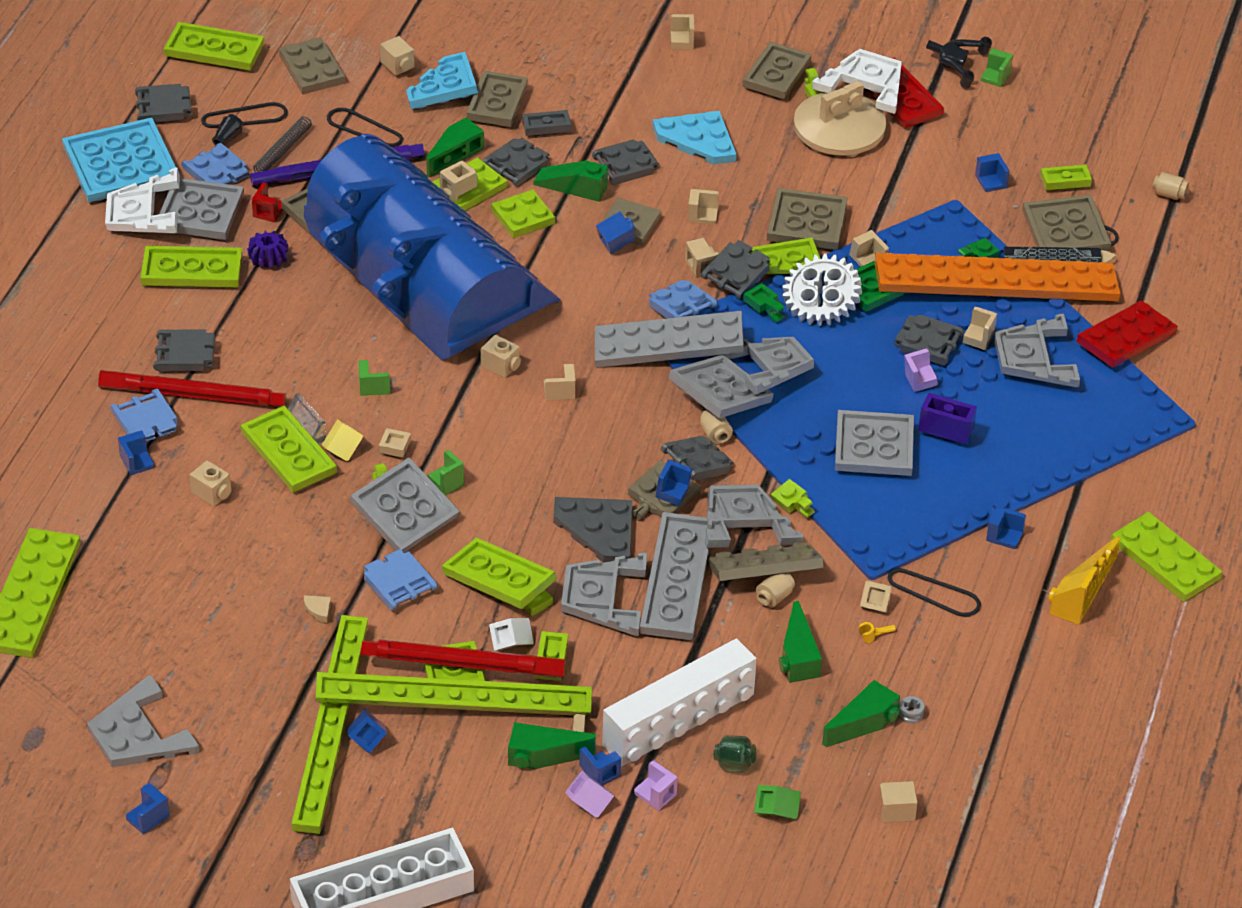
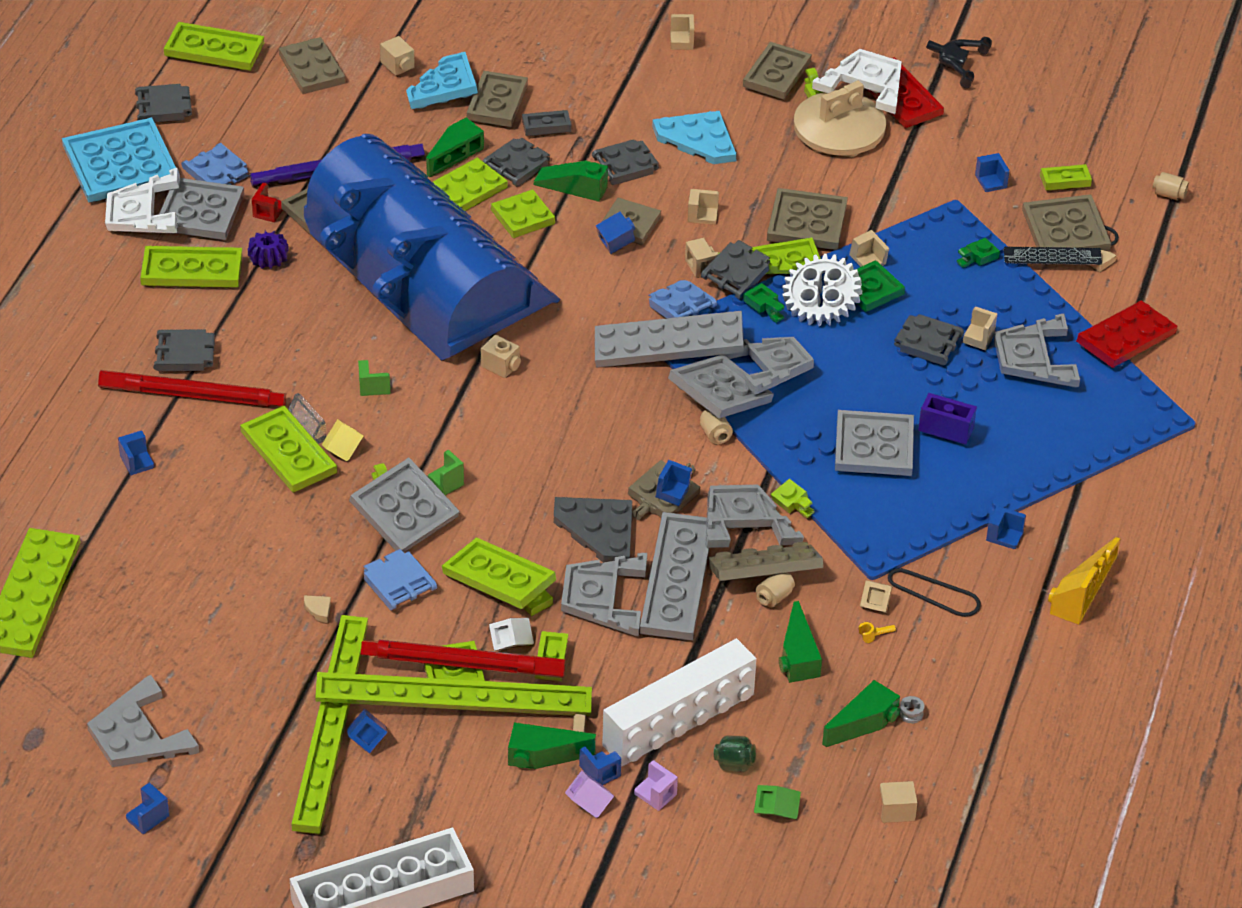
medium blue plate [110,389,178,442] -> none
tan brick [189,461,231,506] -> none
black piece [201,102,287,128] -> none
black cone [212,114,243,146] -> none
dark grey piece [253,116,312,173] -> none
black piece [327,108,403,147] -> none
tan plate [379,428,411,457] -> none
tan brick [440,161,478,202] -> none
tan panel [544,364,575,400] -> none
dark grey plate [661,436,734,481] -> none
orange plate [874,253,1120,301] -> none
lavender panel [904,348,938,392] -> none
bright green panel [981,48,1013,87] -> none
lime plate [1110,512,1223,602] -> none

